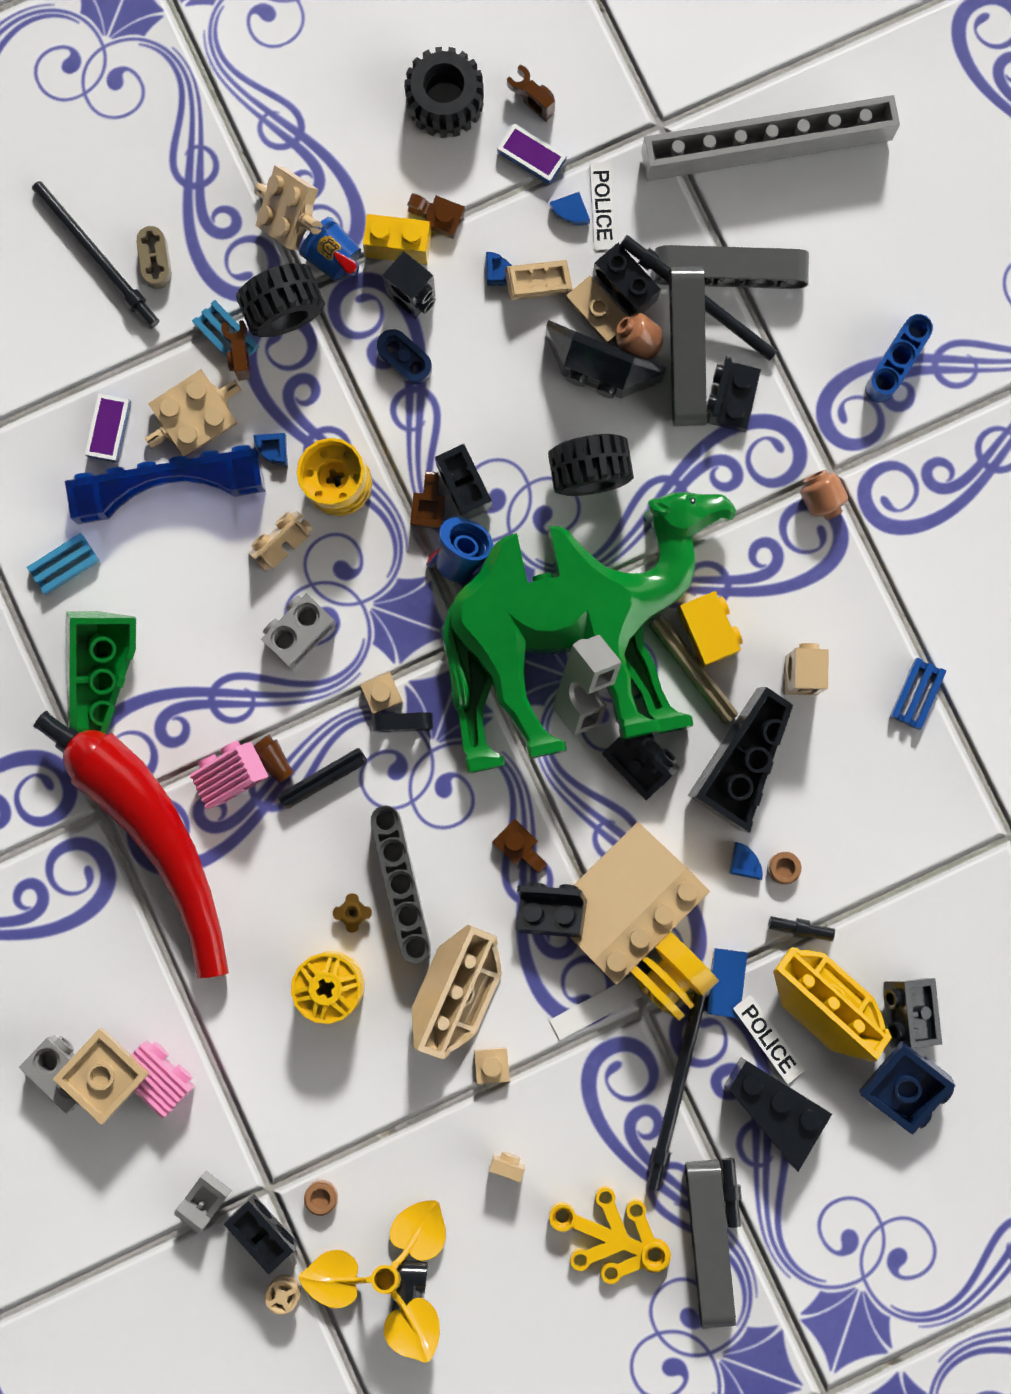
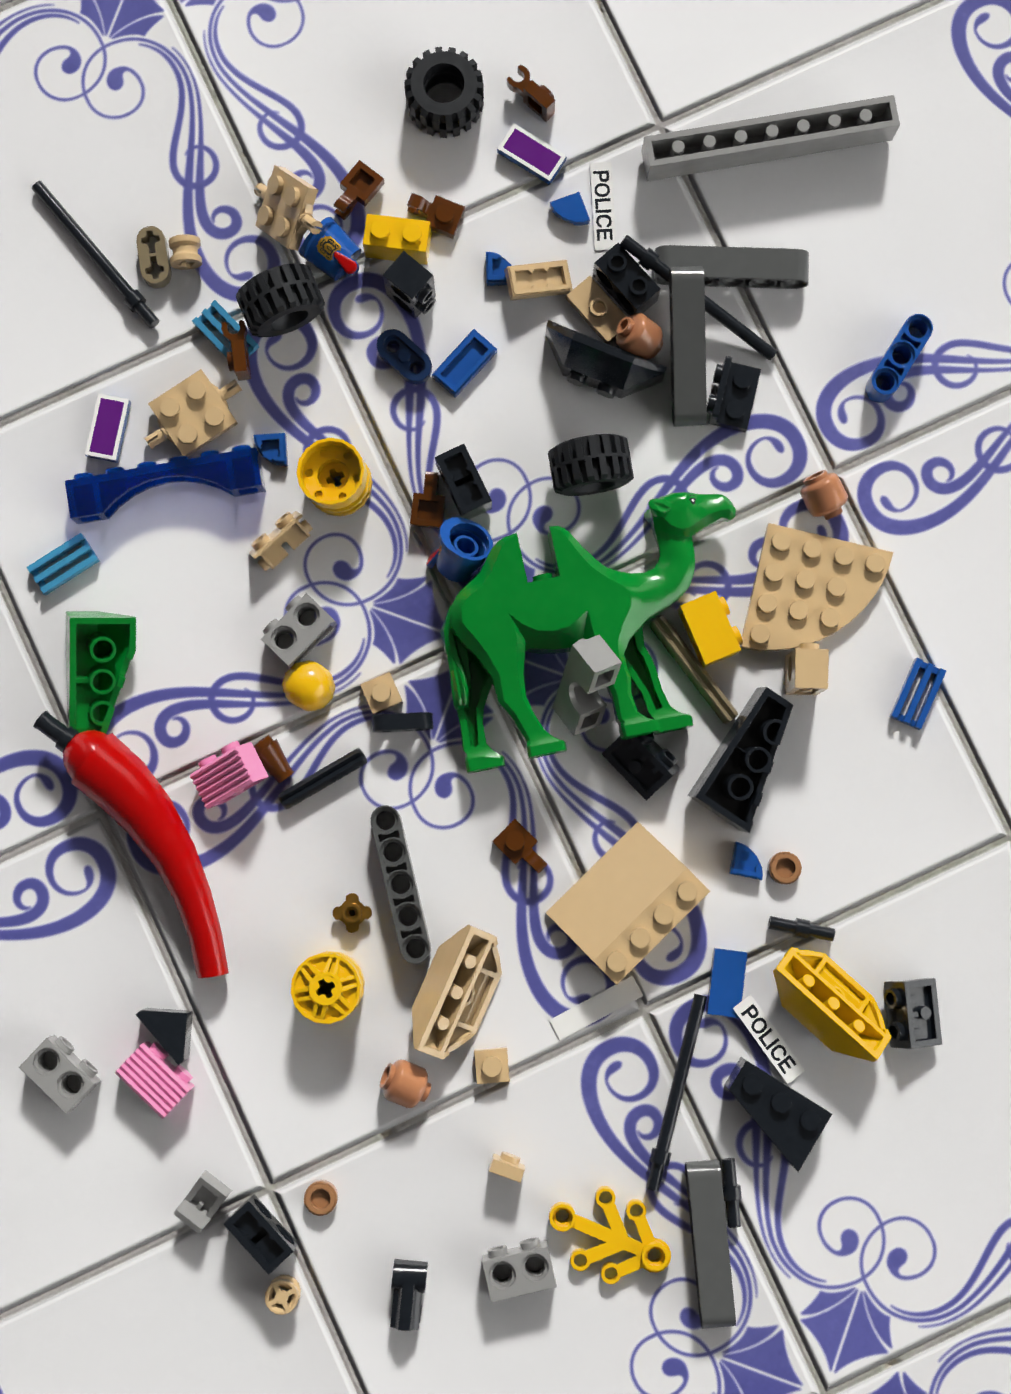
tan plate [53,1028,150,1125] -> none
yellow plant [298,1200,446,1363] -> none
black bracket [516,882,587,938] -> none
yellow wheel [630,932,719,1021] -> none
dark blue plate [859,1041,956,1135] -> none
none -> black slope [136,1008,193,1065]
none -> tan wheel [168,234,202,270]
none -> yellow hair [282,660,335,711]
none -> reddish brown plate [334,160,385,220]
none -> nougat head [380,1059,431,1108]
none -> blue tile [432,329,497,398]
none -> light grey brick [482,1238,557,1303]
none -> tan plate [740,523,894,651]

